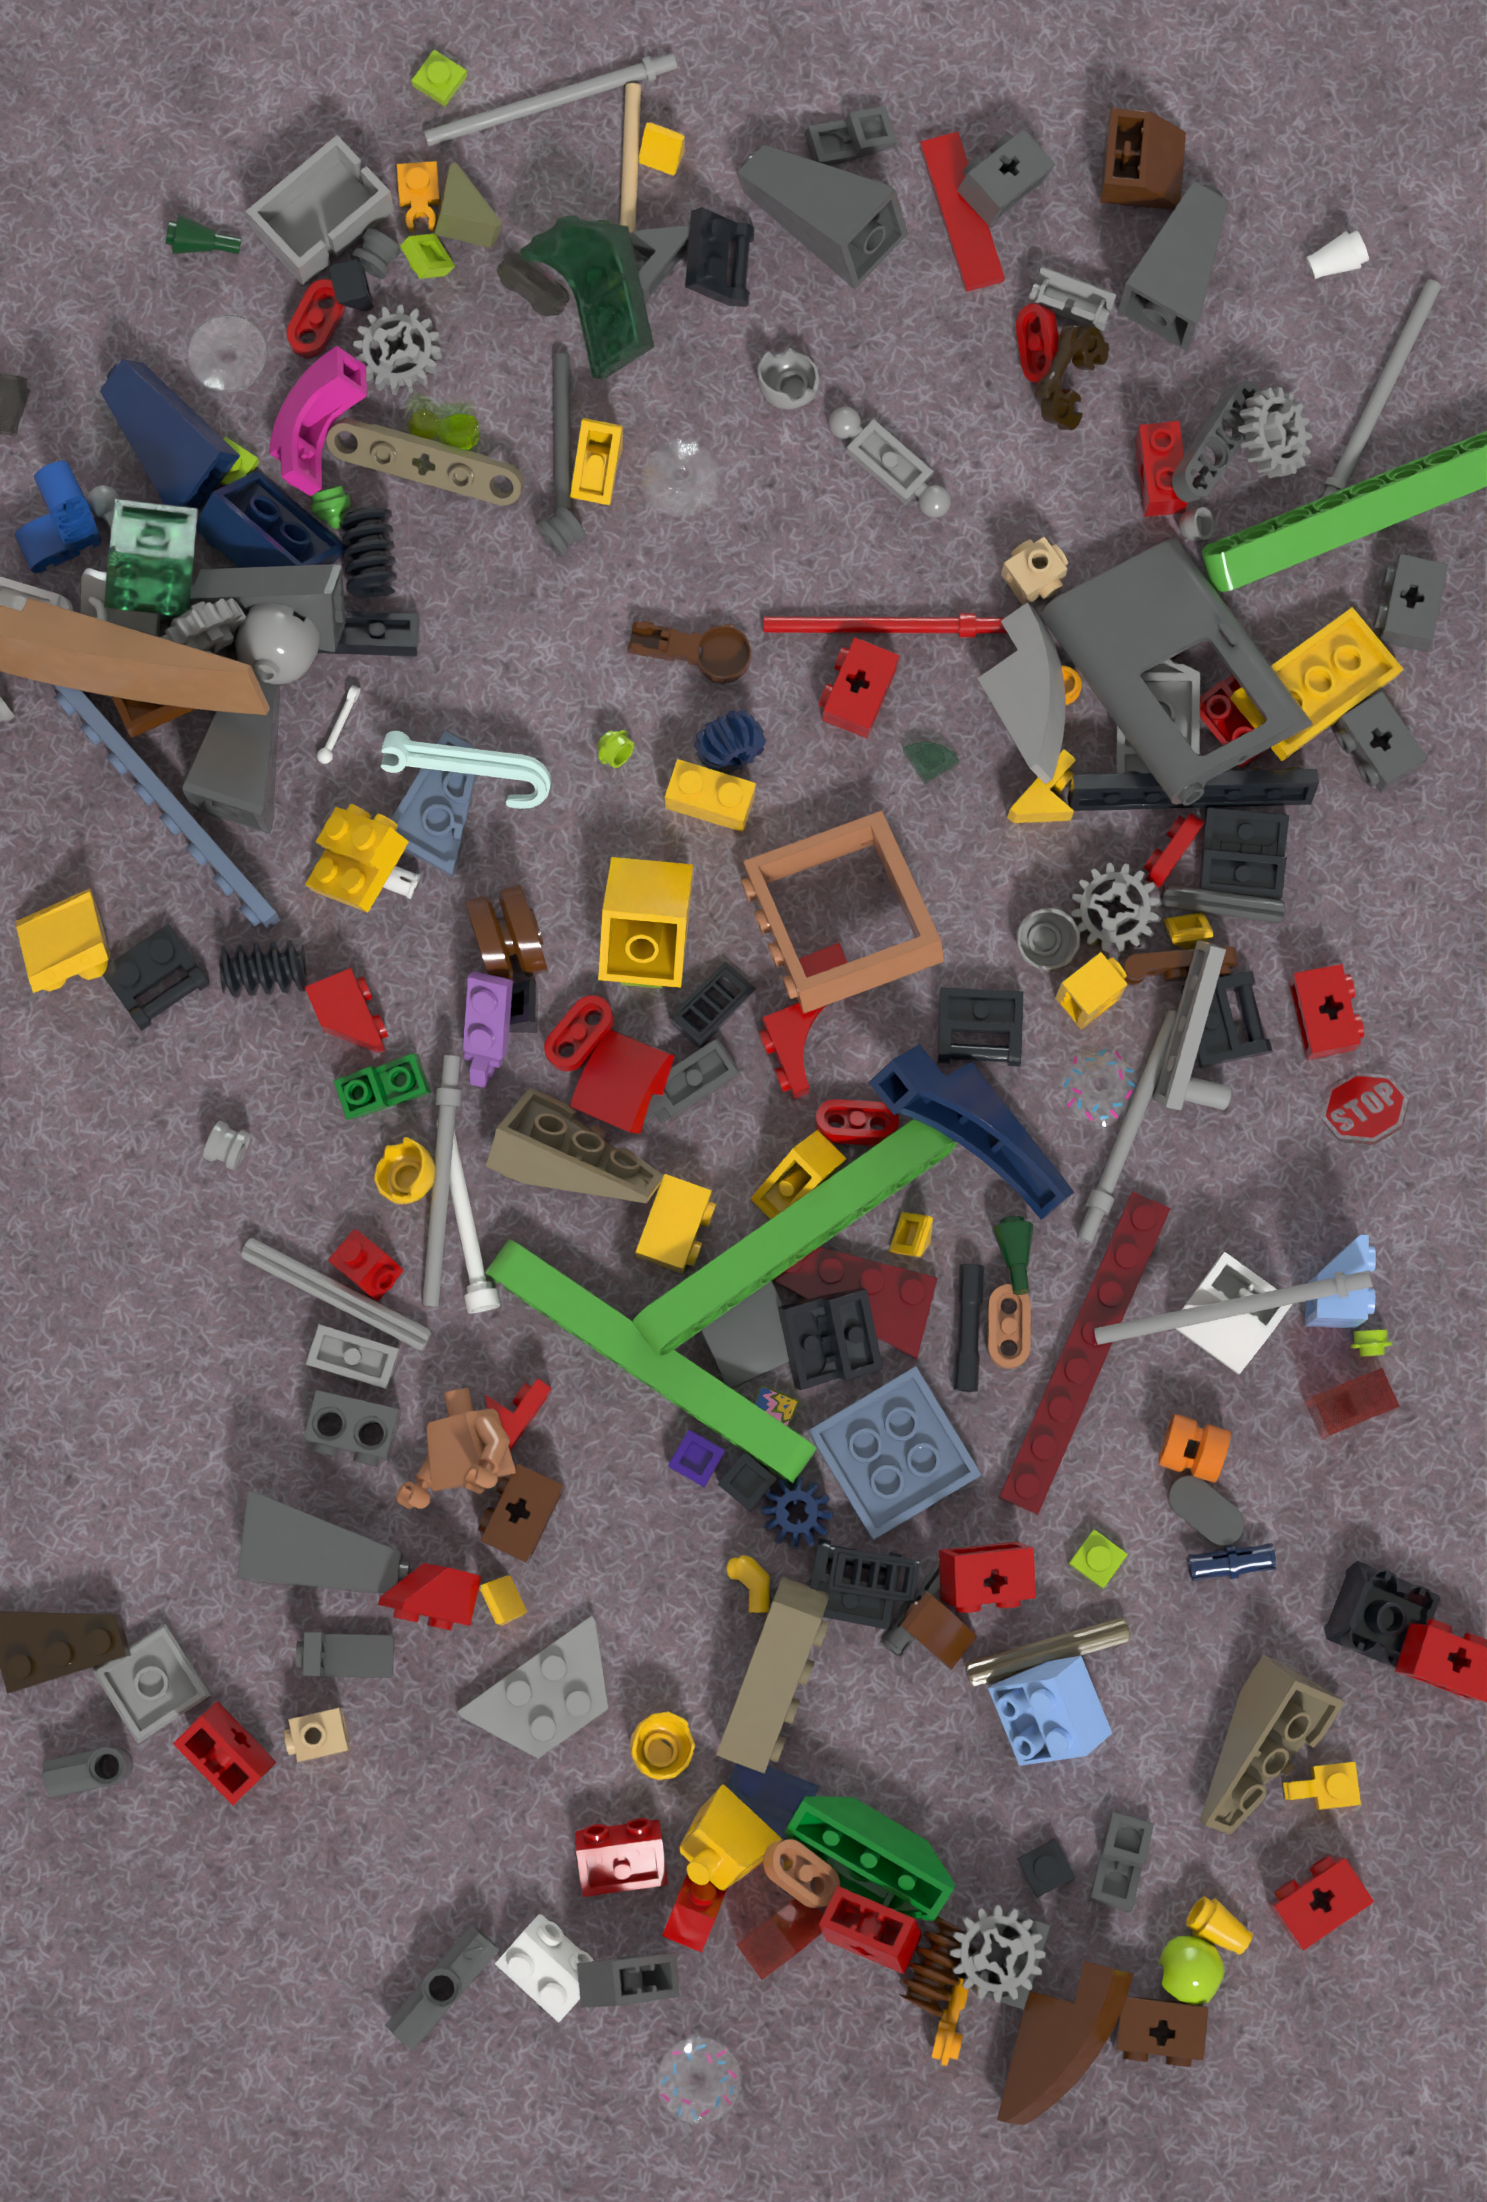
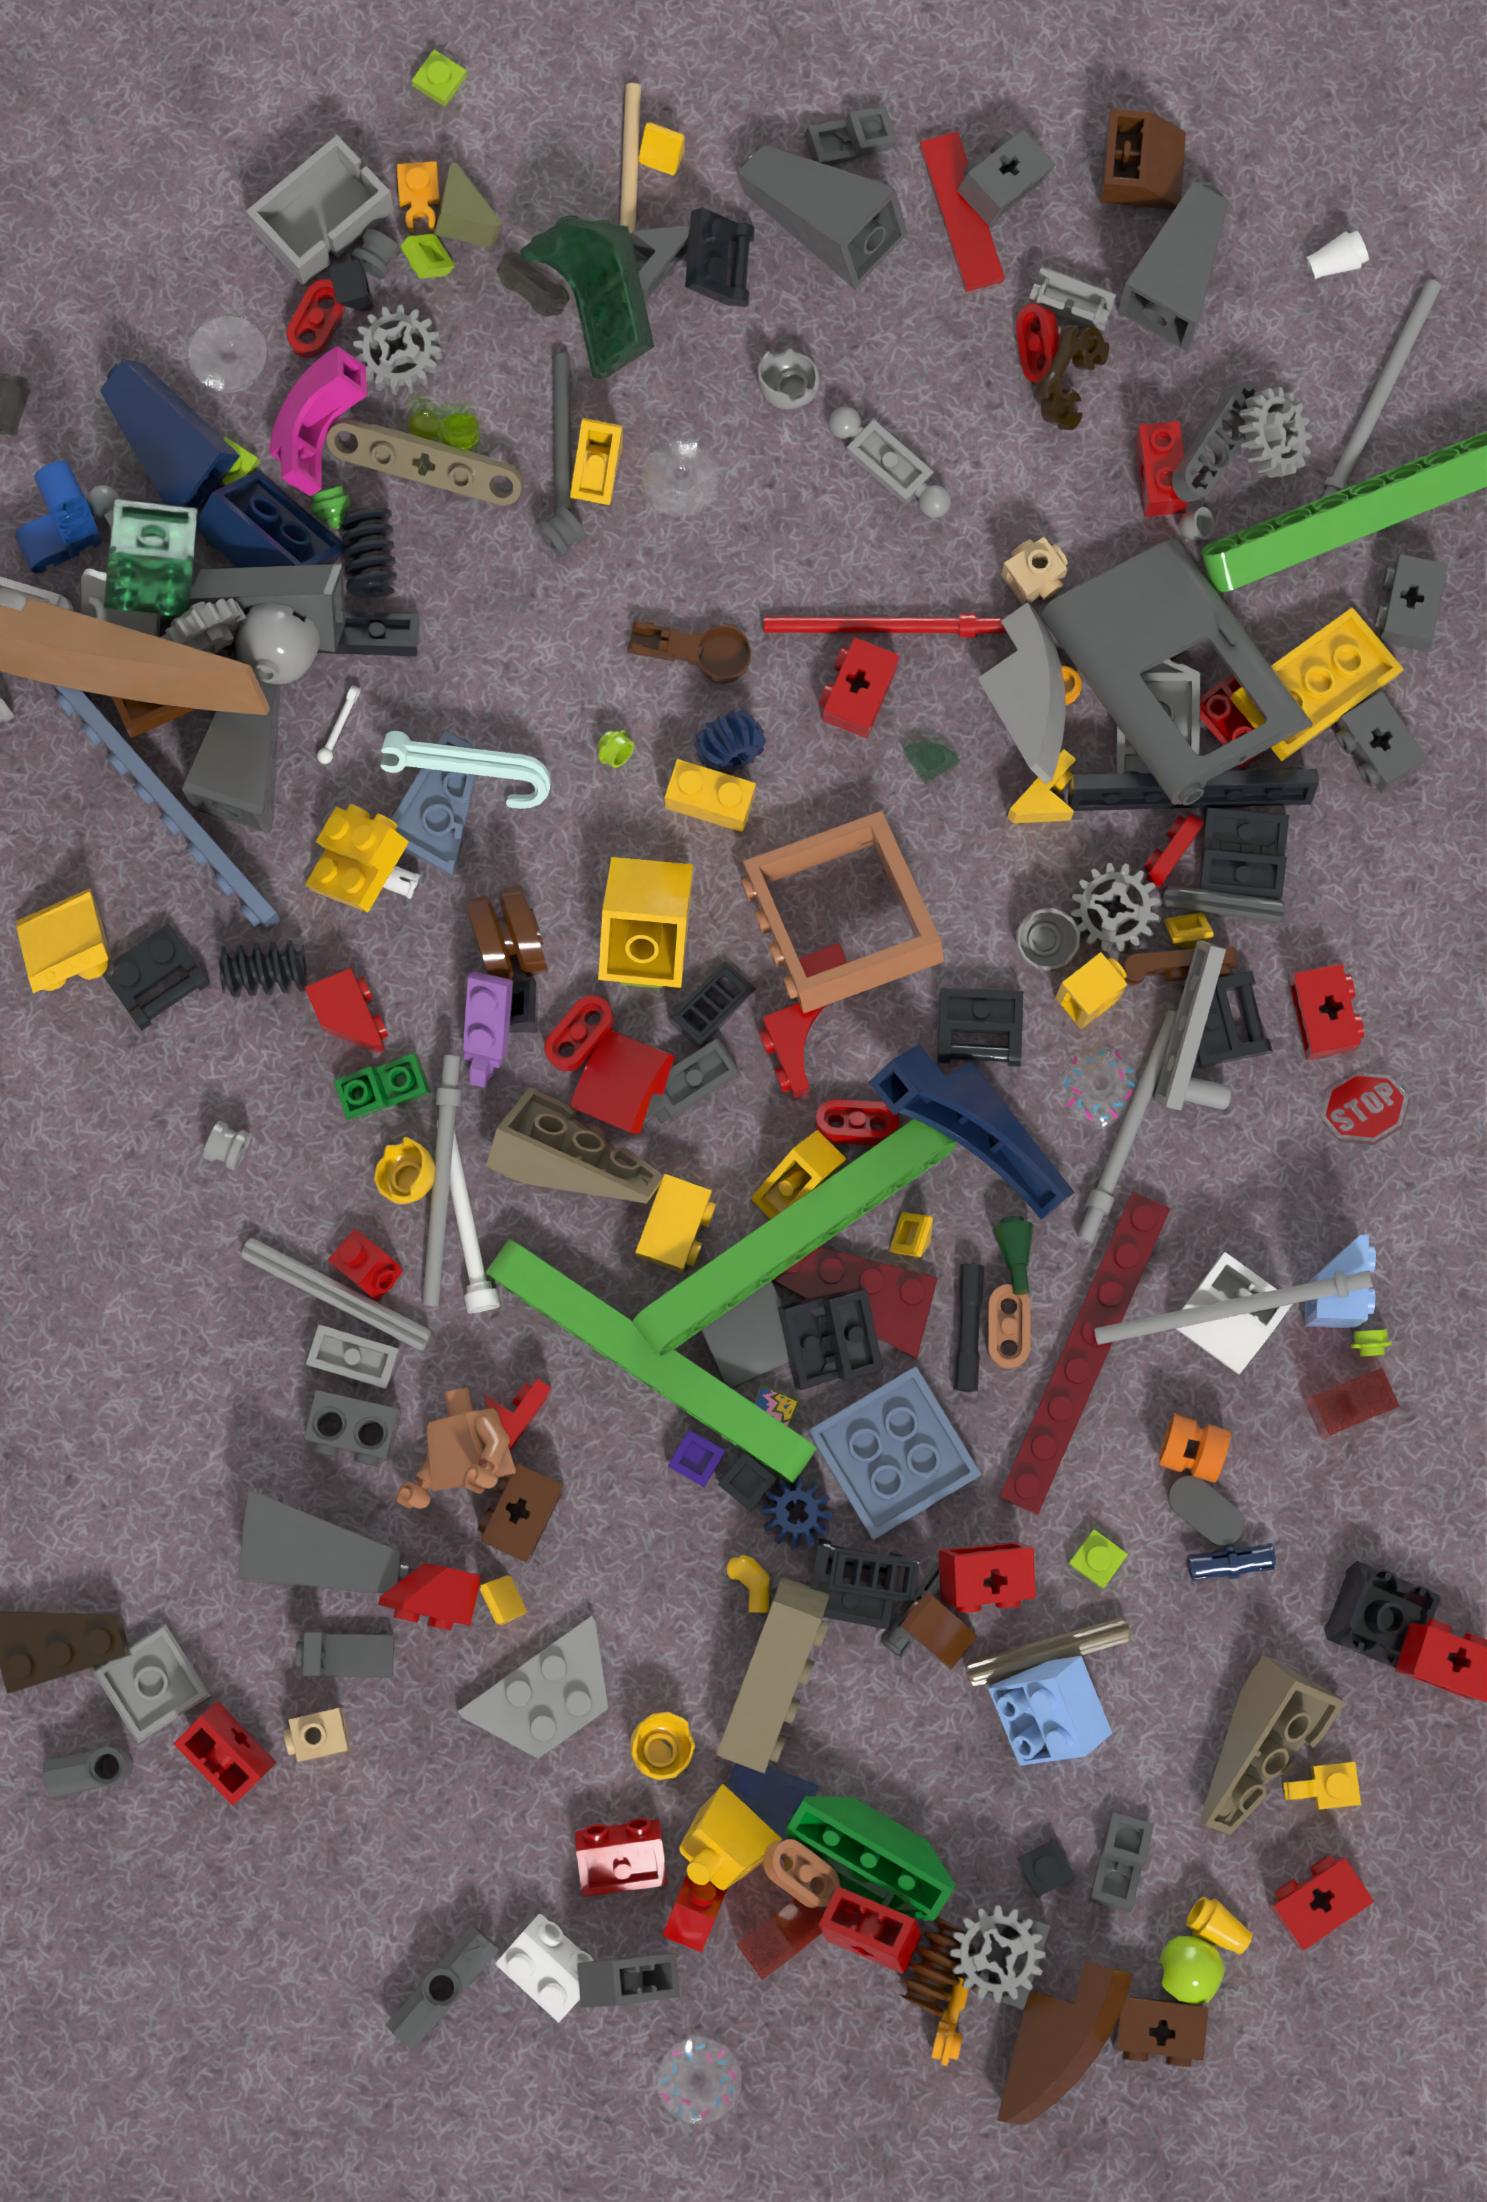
dark green cone [165,214,241,254] -> none
light grey bar [423,53,678,147] -> none

